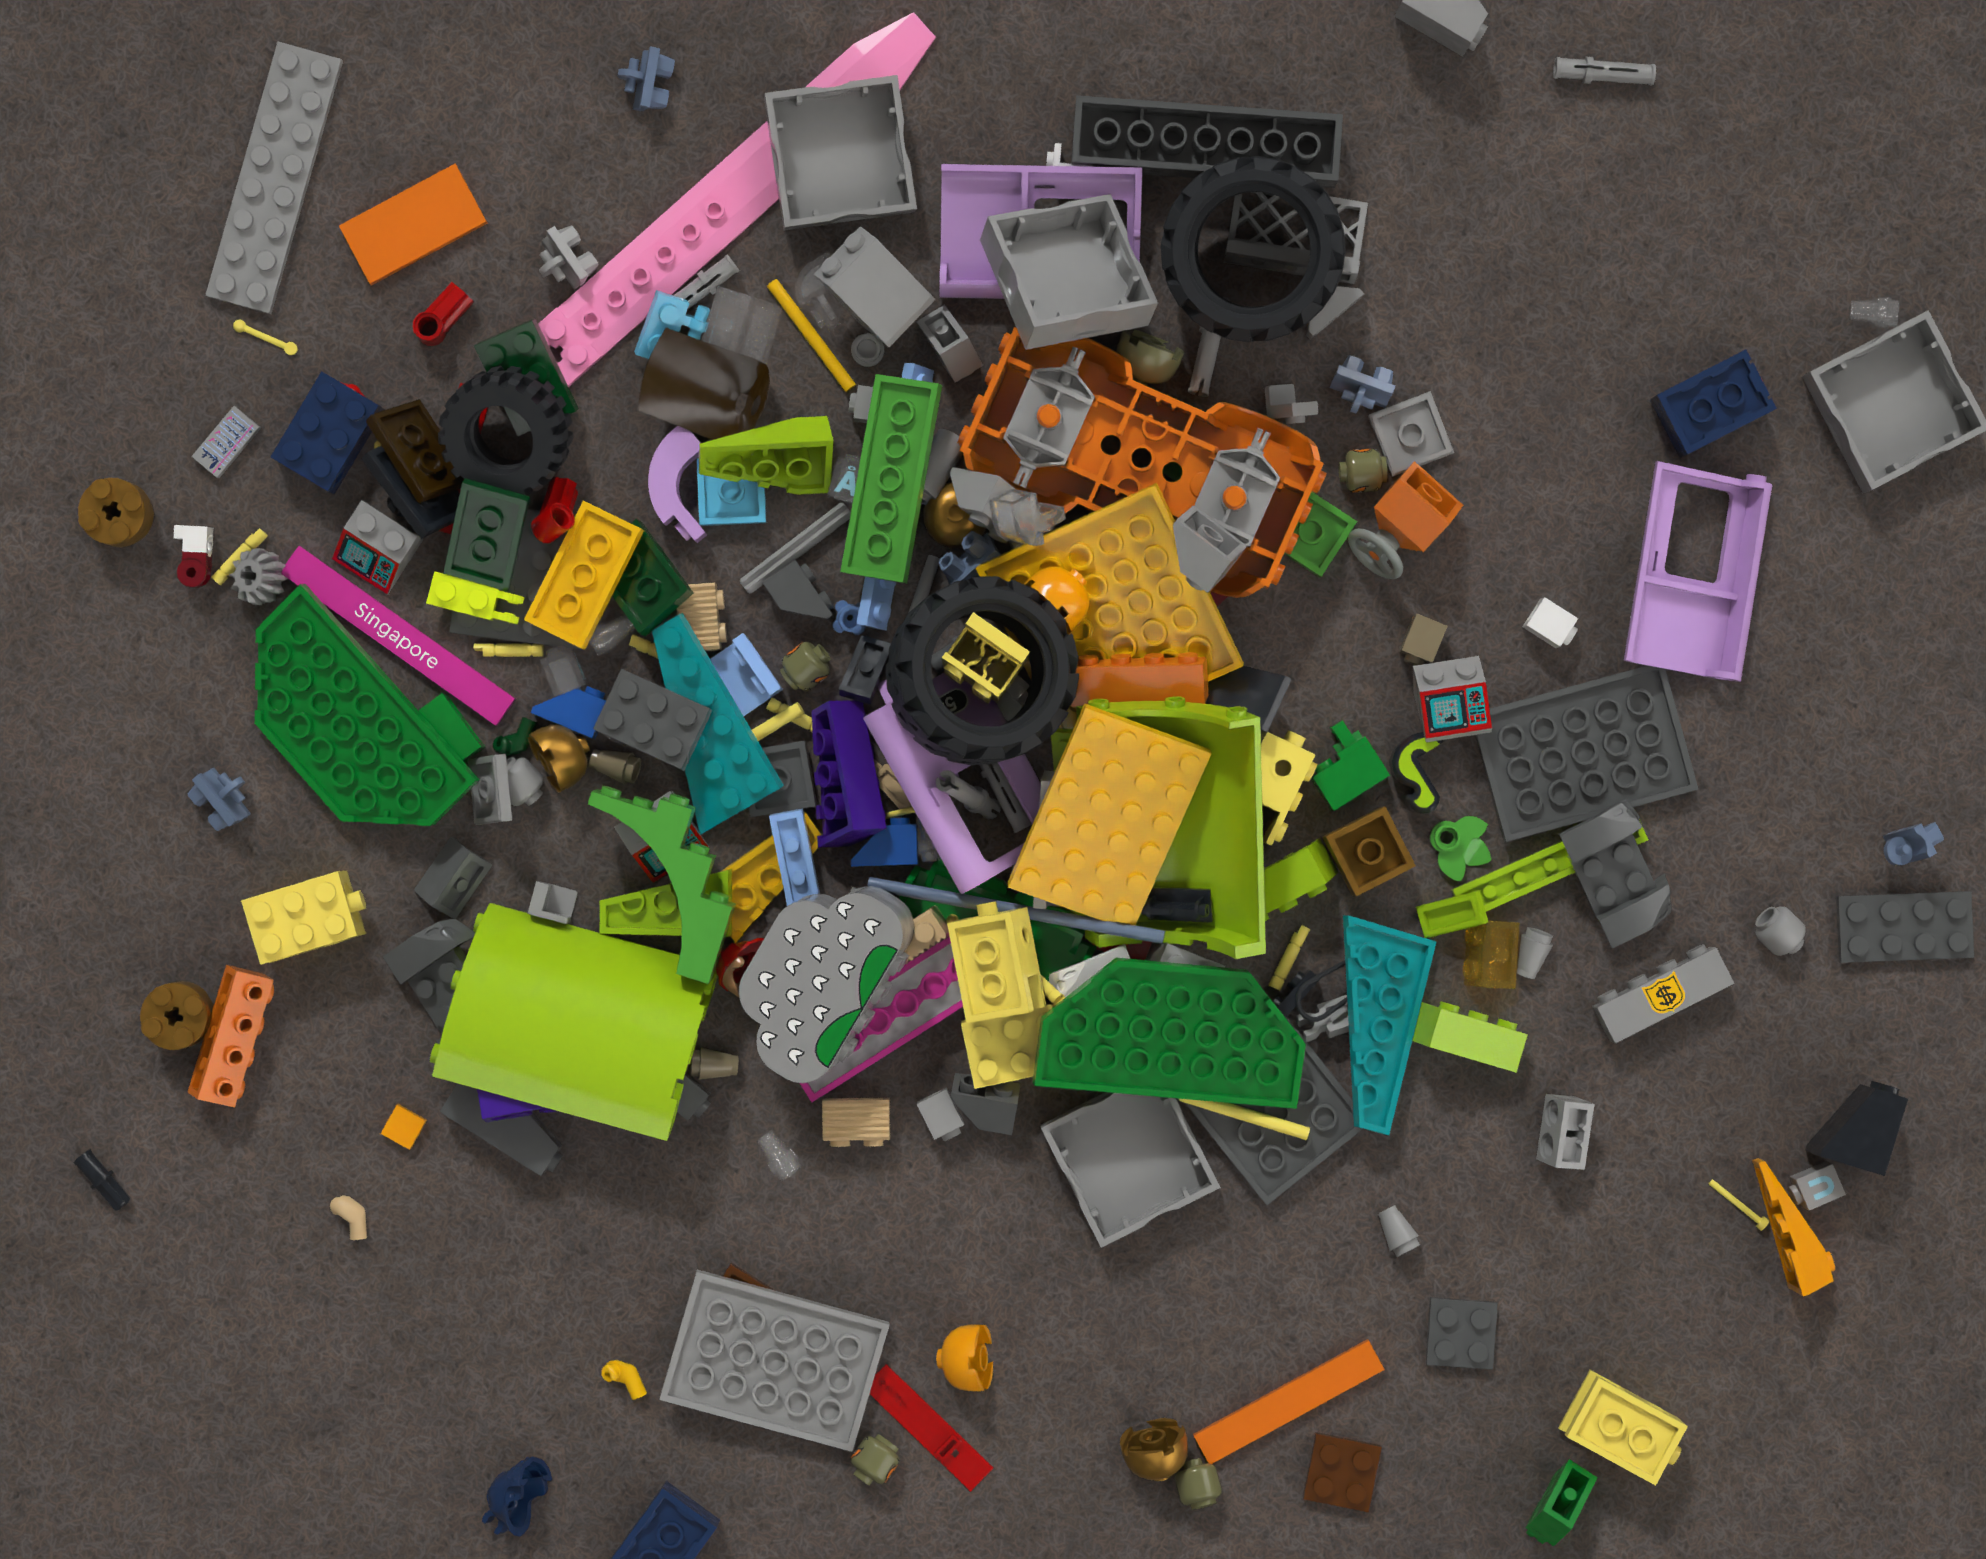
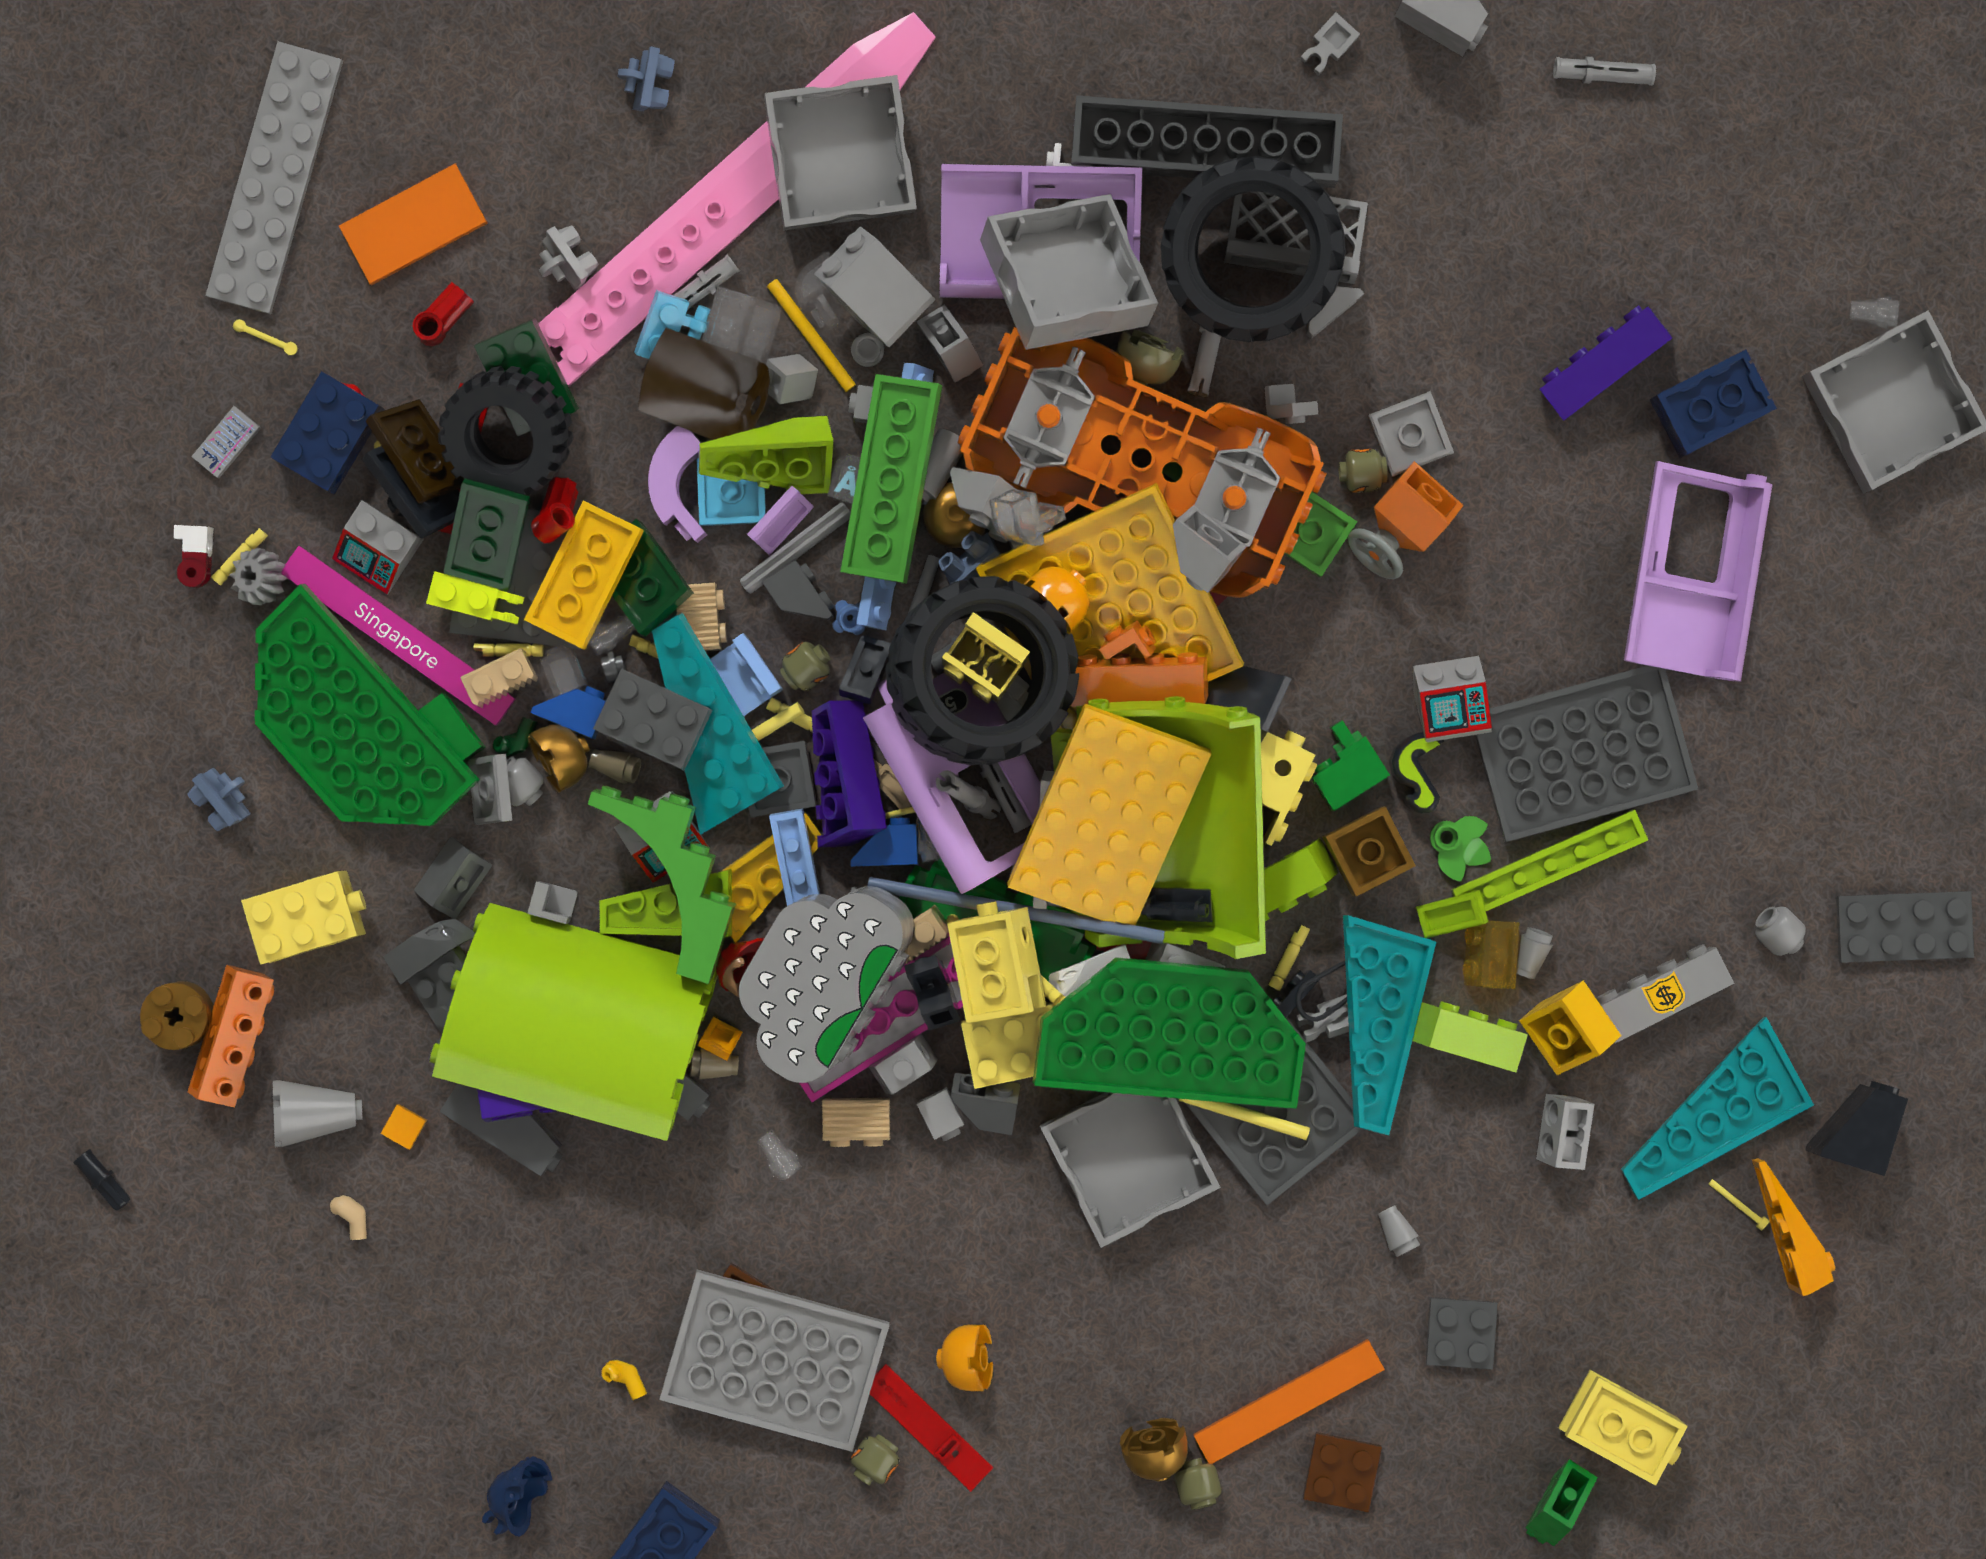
pearl gold brick [78,478,154,547] -> none
sand blue hips [1330,355,1395,414] -> none
dark tan brick [1398,614,1448,666] -> none
white brick [1522,597,1578,648] -> none
dark grey piece [1559,799,1672,948] -> none
light grey brick [1788,1161,1846,1210] -> none
sand blue hips [1883,822,1944,866] -> none
none -> light grey cone [273,1080,362,1148]
none -> tan brick [460,648,538,708]
none -> dark grey plate [601,651,627,683]
none -> light orange tile [698,1017,743,1061]
none -> lavender tile [747,486,814,556]
none -> light grey panel [766,354,818,404]
none -> light grey torso [869,1033,938,1095]
none -> black brick [904,955,961,1031]
none -> orange bracket [1100,620,1156,660]
none -> light grey plate [1300,12,1360,76]
none -> yellow brick [1519,980,1622,1075]
none -> dark purple wedge [1540,305,1673,421]
none -> teal wing [1620,1017,1814,1200]

